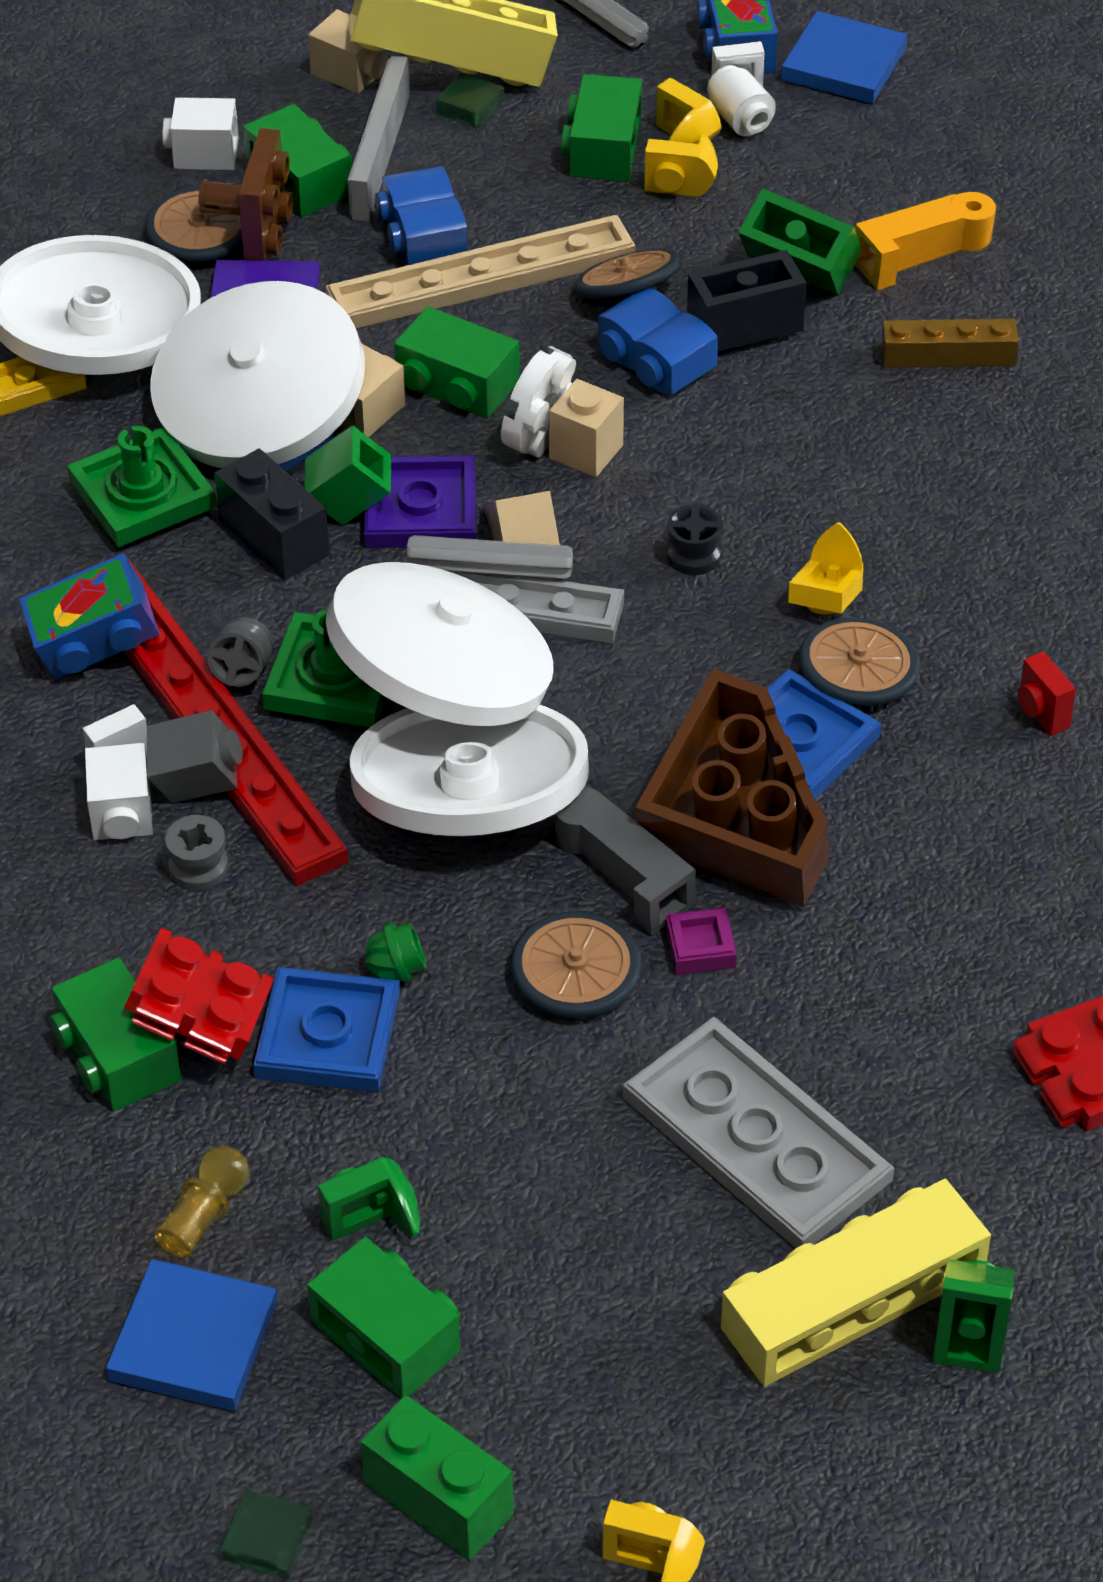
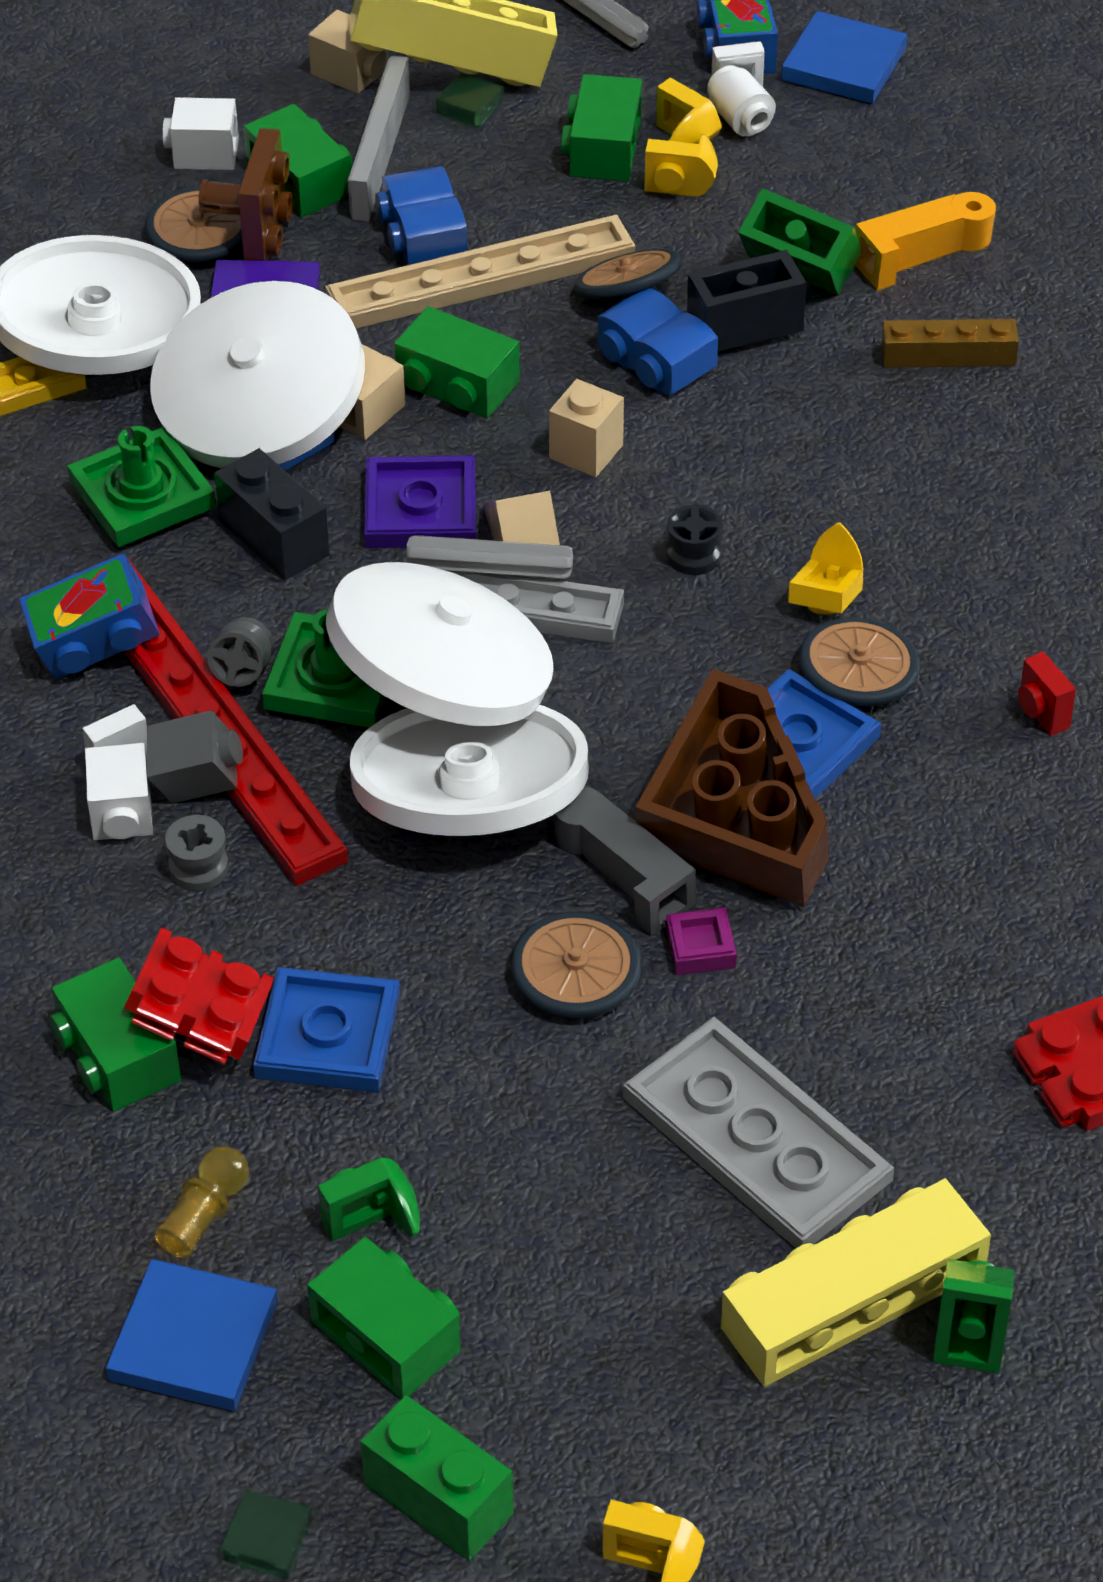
green brick [304,425,391,525] -> none
green plate [365,922,427,983] -> none
white plate [501,346,576,458] -> none

